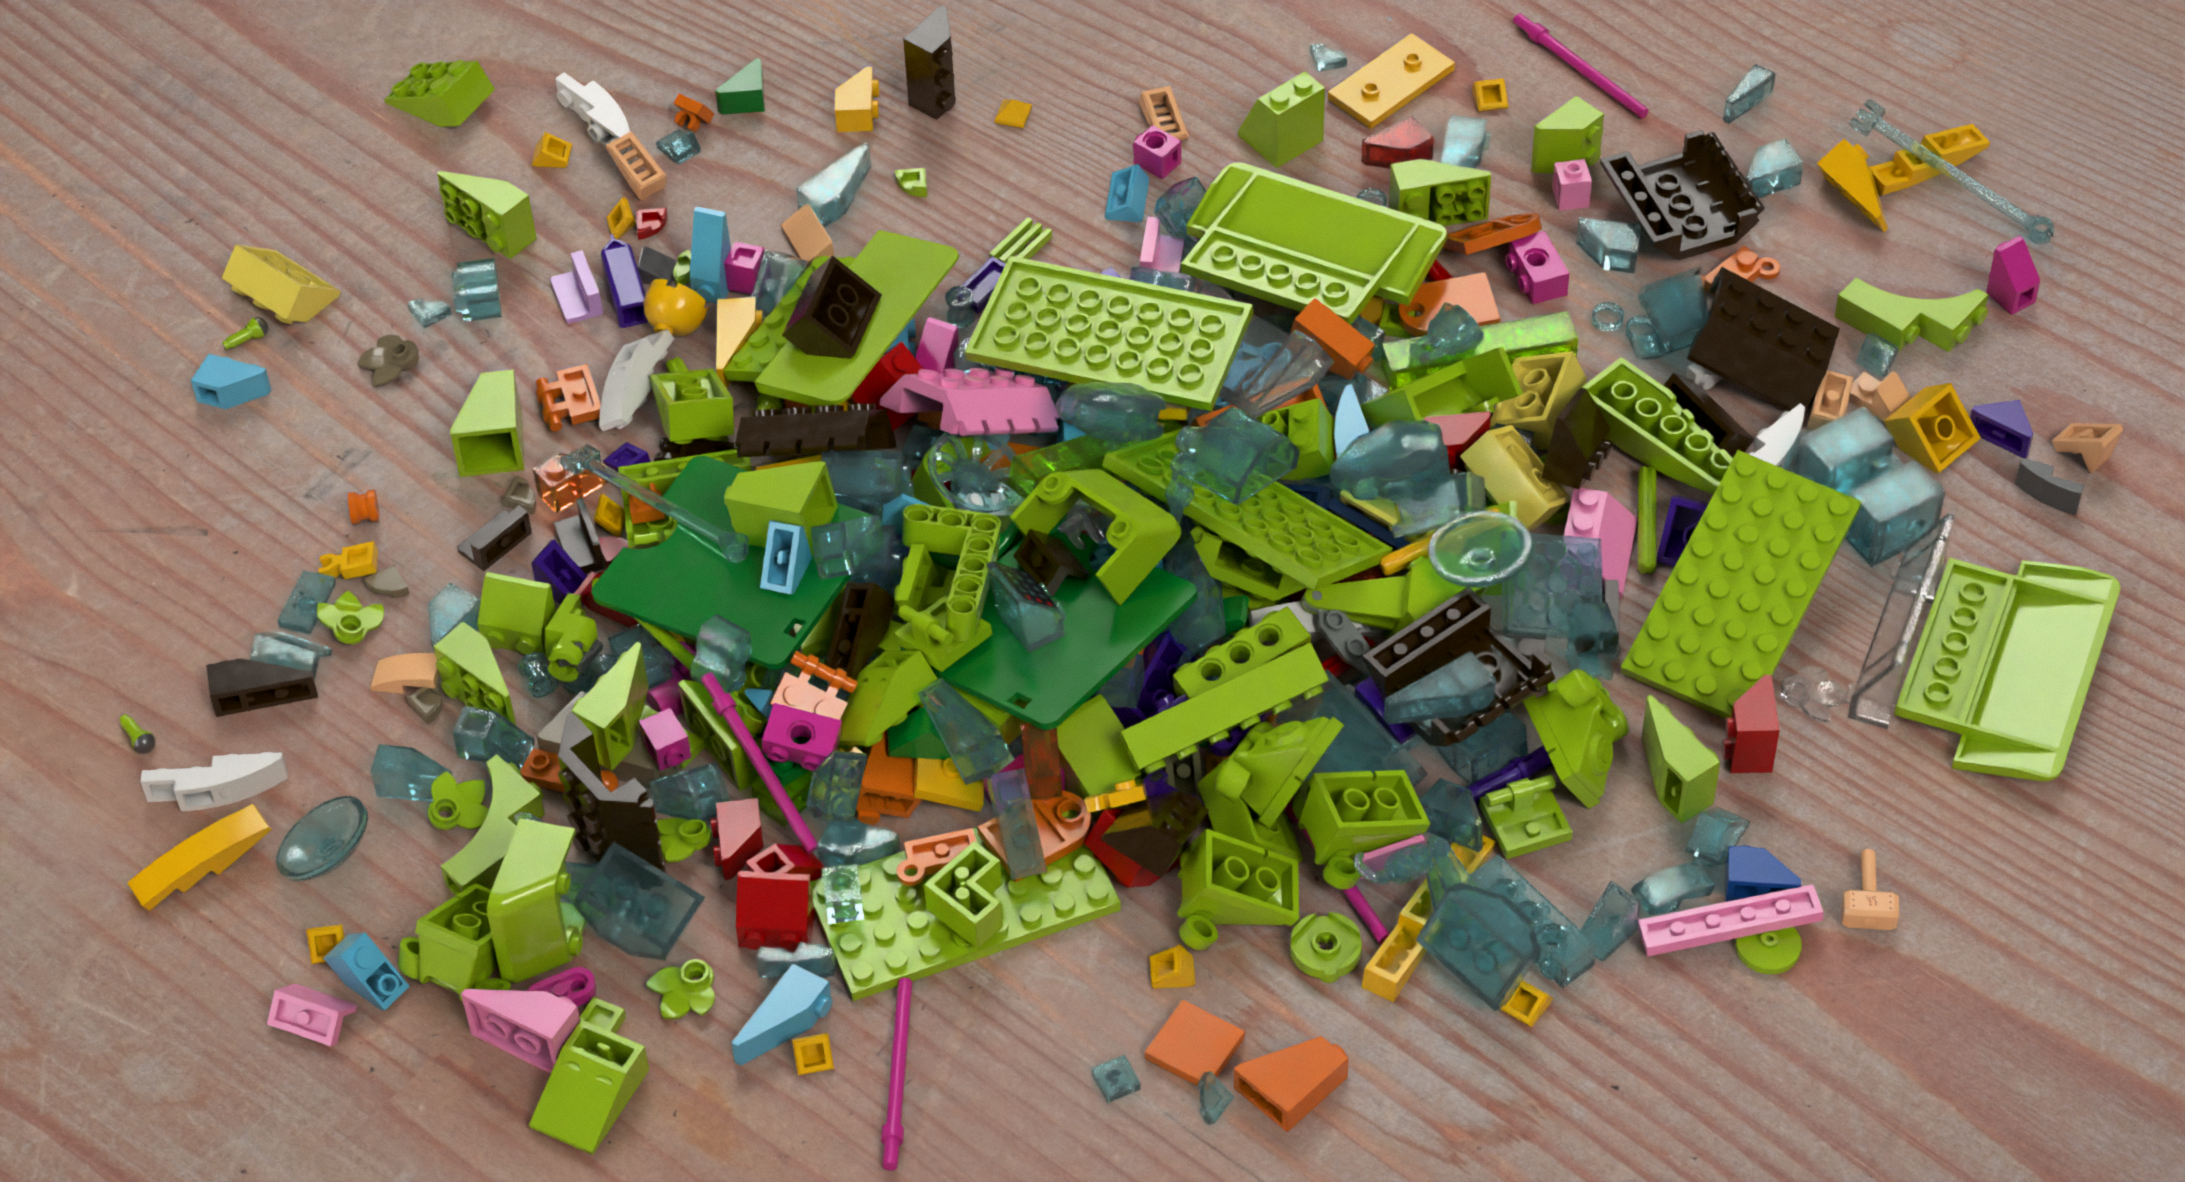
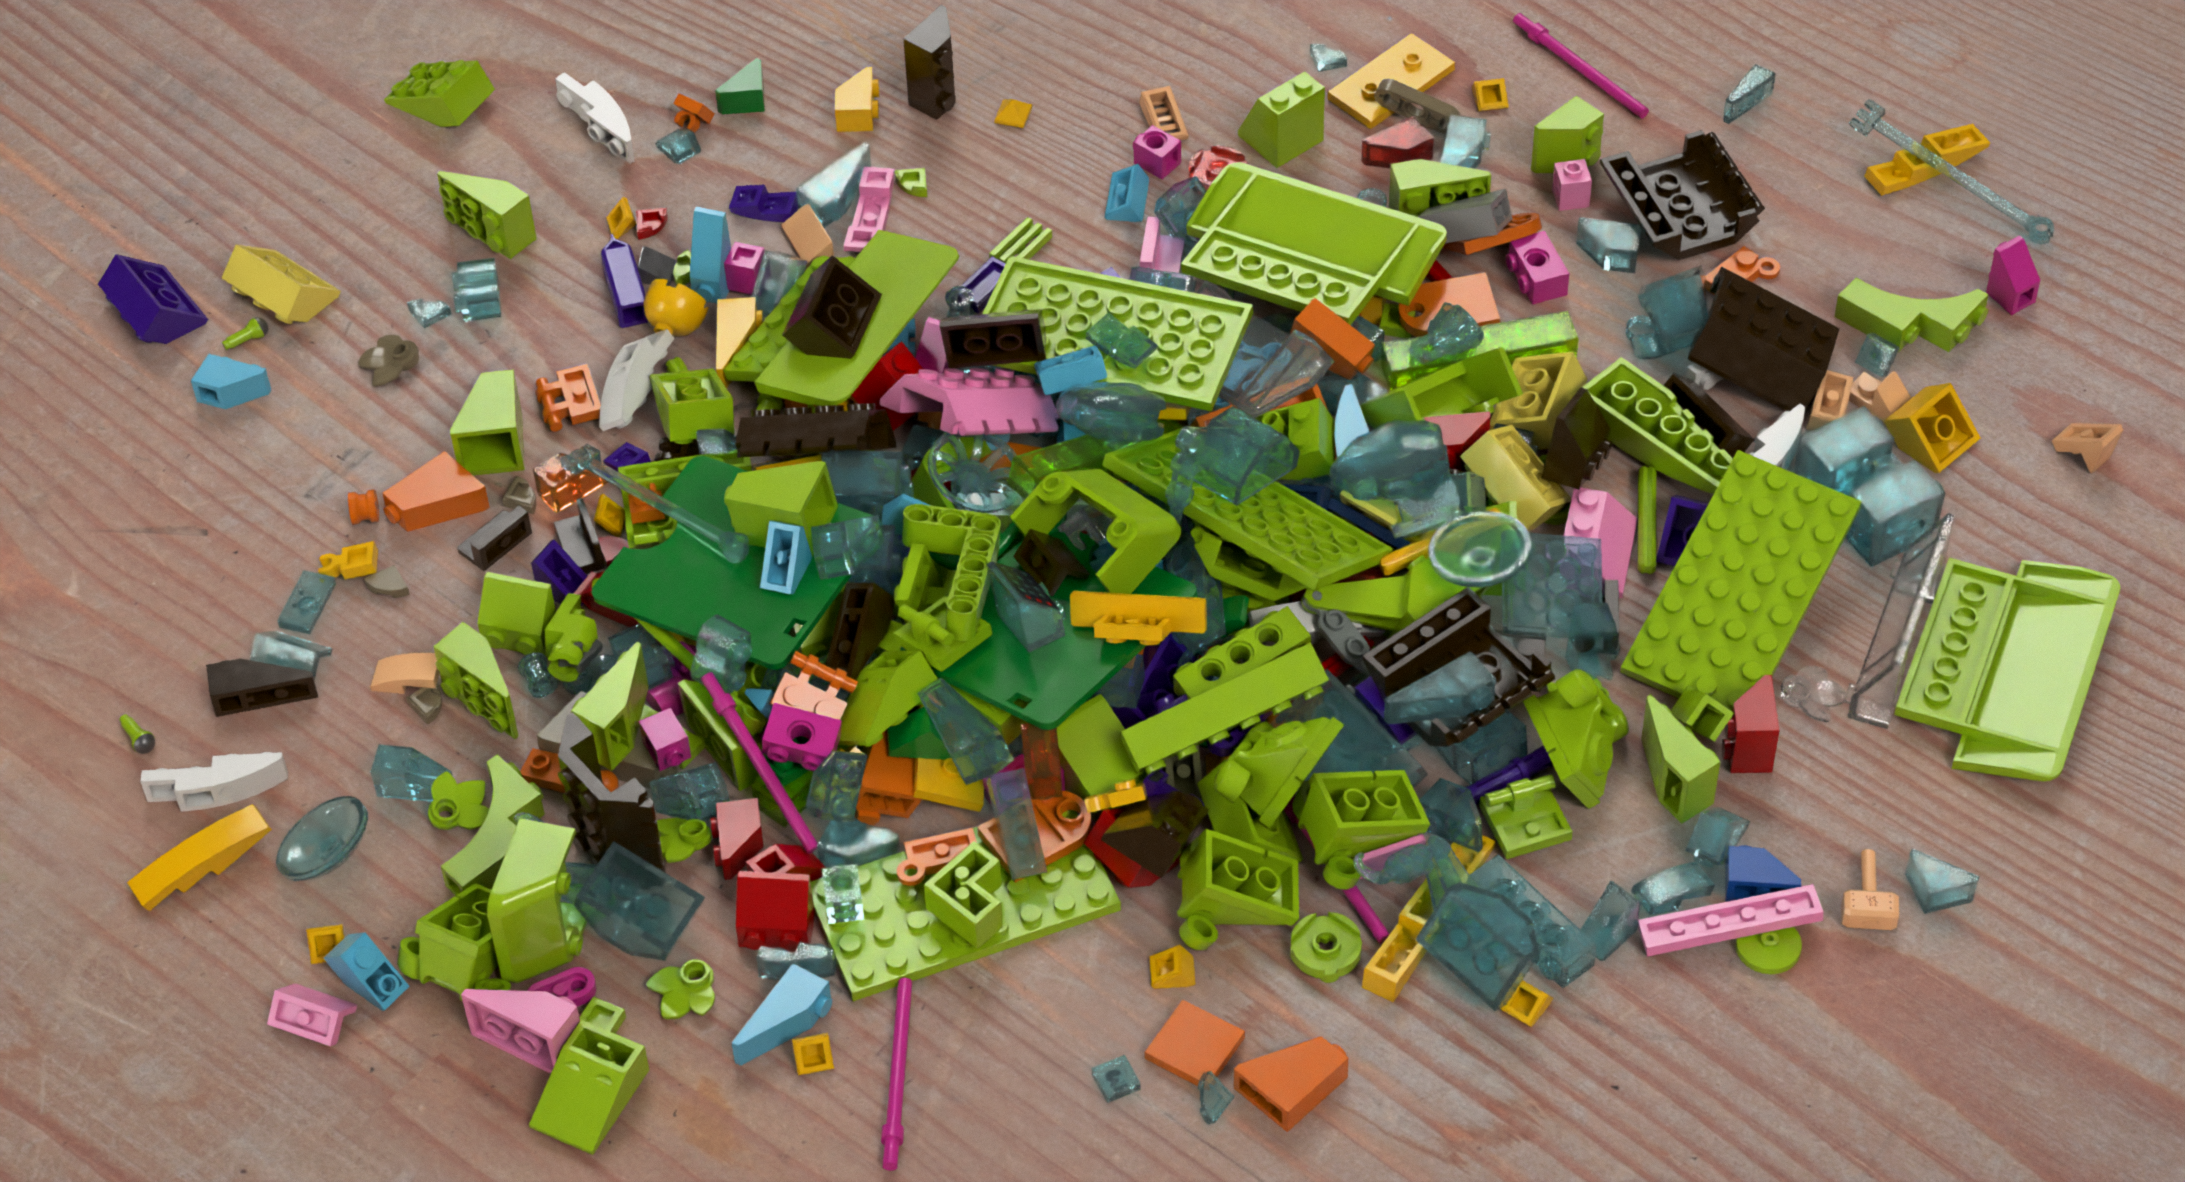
lime plate [316,591,384,644] -> none
clear light blue slope [428,583,481,653] -> none
clear light blue slope [452,706,535,769] -> none
yellow slope [531,132,572,168] -> none
lavender panel [550,250,603,324] -> none
light nougat slope [606,131,666,201] -> none
clear light blue axle [1592,302,1624,331] -> none
clear light blue slope [1746,138,1804,198] -> none
yellow slope [1816,138,1888,232] -> none
dark purple slope [1970,400,2033,459] -> none
dark grey slope [2015,458,2084,516] -> none
none -> dark purple slope [98,254,209,344]
none -> orange slope [382,451,490,532]
none -> clear light blue slope [696,428,737,455]
none -> dark purple slope [729,184,801,222]
none -> bright pink slope [844,167,895,252]
none -> dark brown slope [939,309,1046,369]
none -> medium azure slope [1034,346,1107,395]
none -> yellow bracket [1070,591,1207,645]
none -> clear light blue slope [1086,312,1158,369]
none -> clear red tile [1188,145,1249,194]
none -> dark tan beam [1374,79,1461,134]
none -> light grey slope [1418,189,1513,243]
none -> lime window [1671,685,1734,742]
none -> clear light blue slope [1905,848,1980,914]

